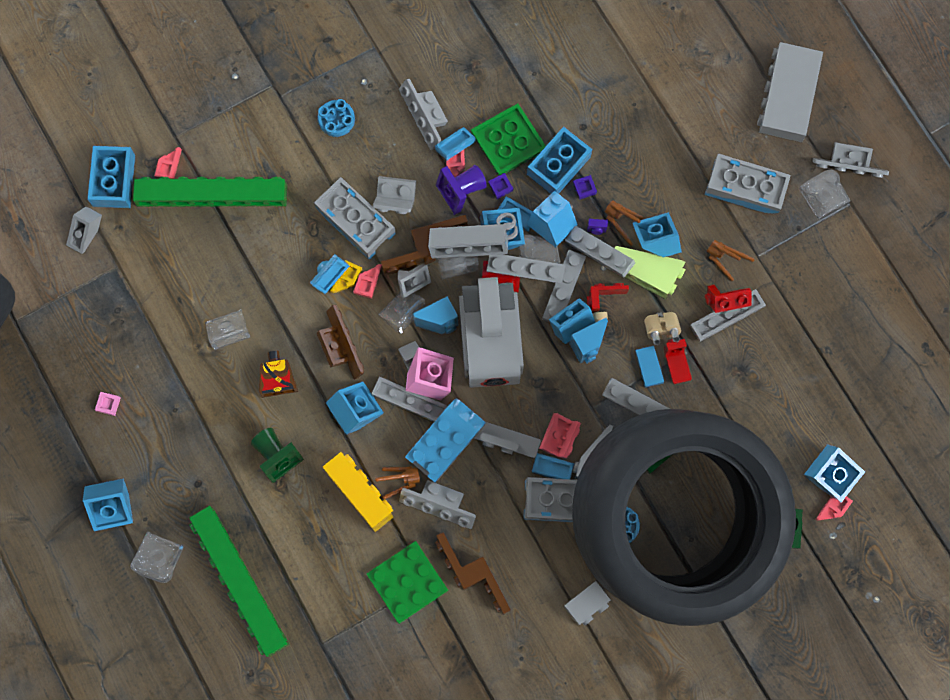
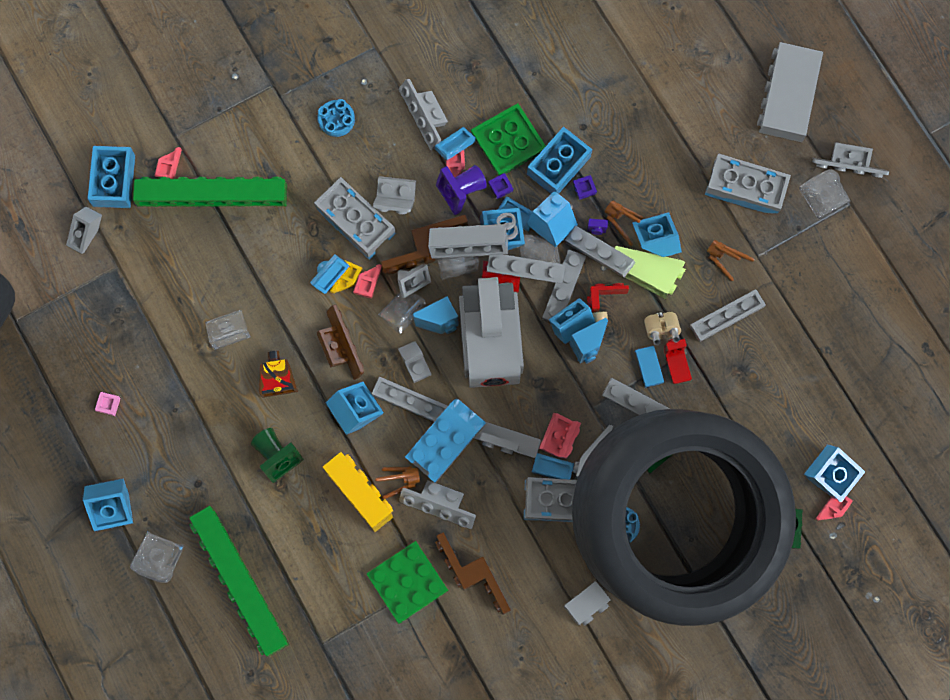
bright pink slope [406,347,454,401] -> none
red bracket [705,285,752,313] -> none

